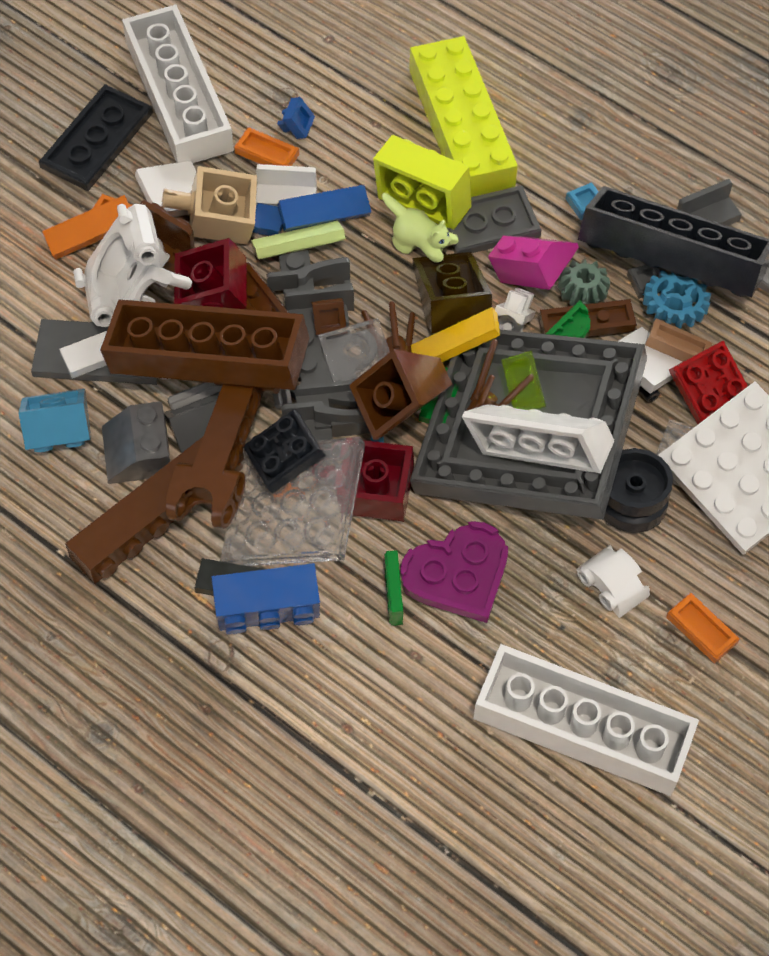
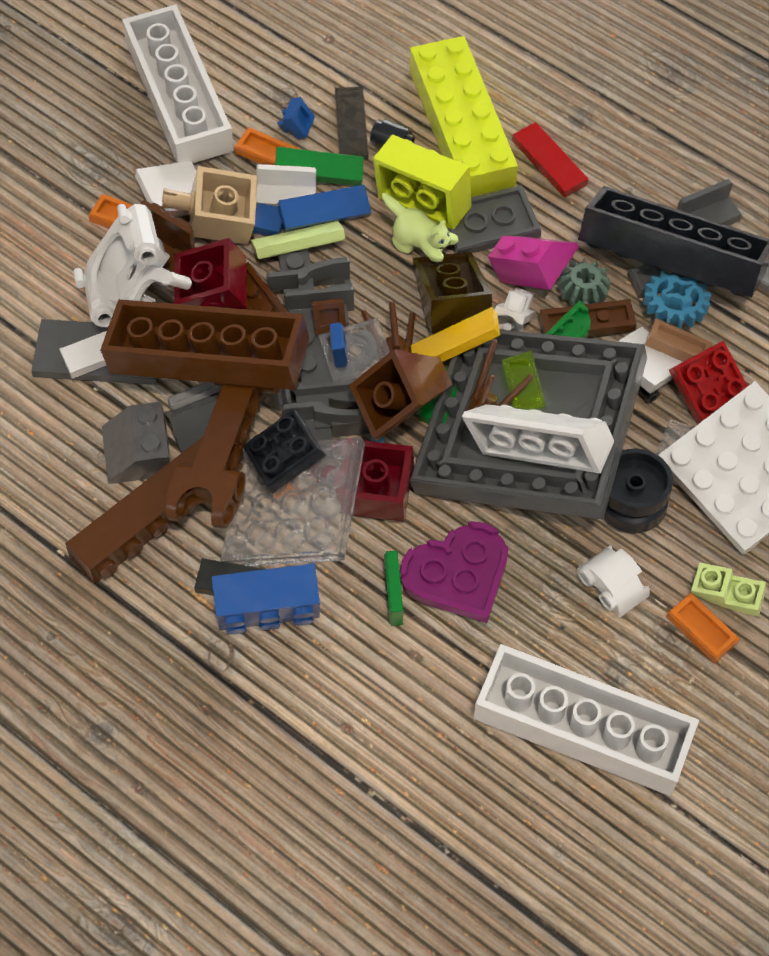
dark azure slope [18,388,91,452] -> none
black tile [39,84,153,191] -> none
orange tile [42,195,130,260] -> none
dark azure tile [566,182,598,220] -> none
none -> green tile [275,147,364,186]
none -> blue tile [330,323,348,368]
none -> clear smoke tile [335,86,369,160]
none -> black brick [370,119,415,148]
none -> red tile [512,122,589,198]
none -> yellowish green slope [691,563,767,617]

